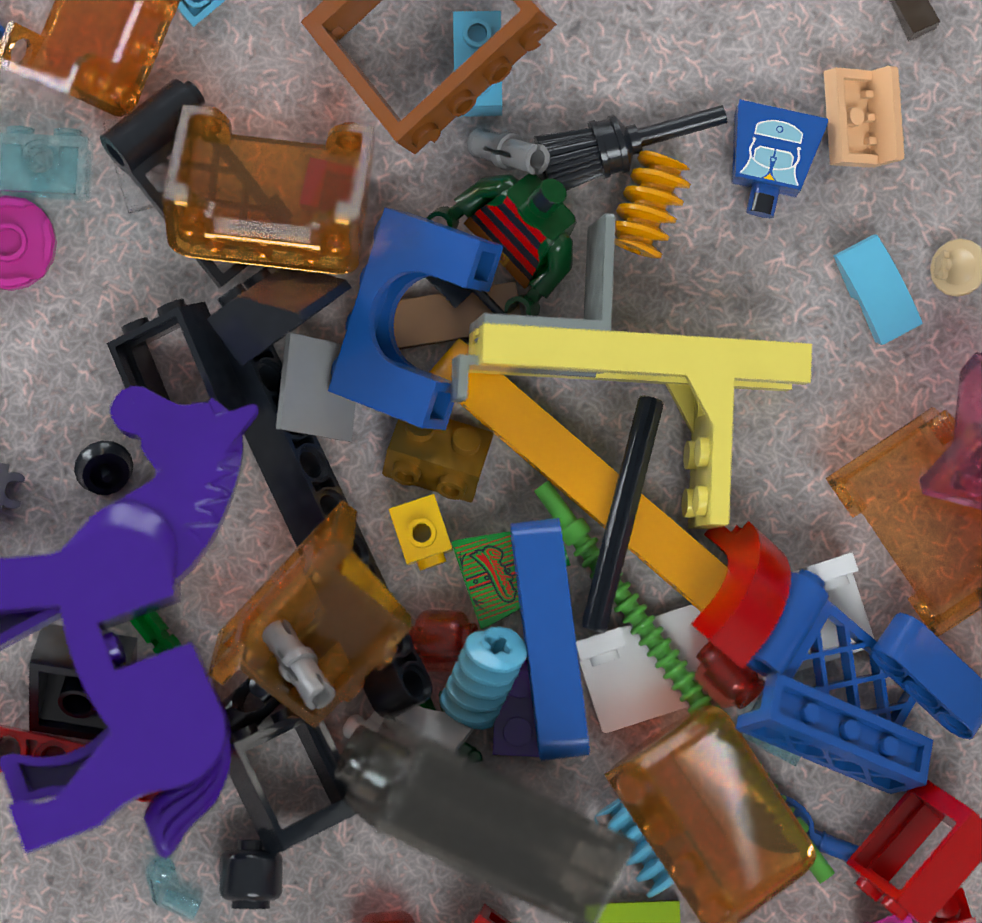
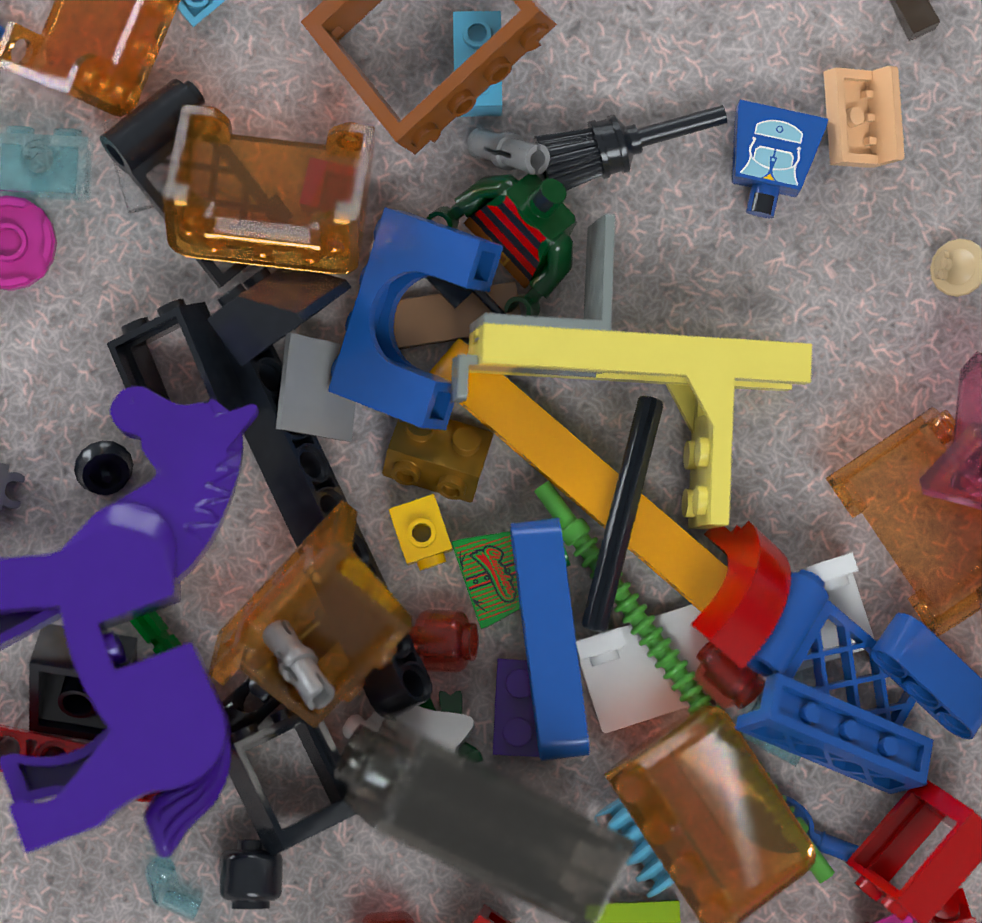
medium azure piece [439,626,527,730] -> none
light orange piece [614,150,691,259] -> none
medium azure slope [833,234,923,345] -> none

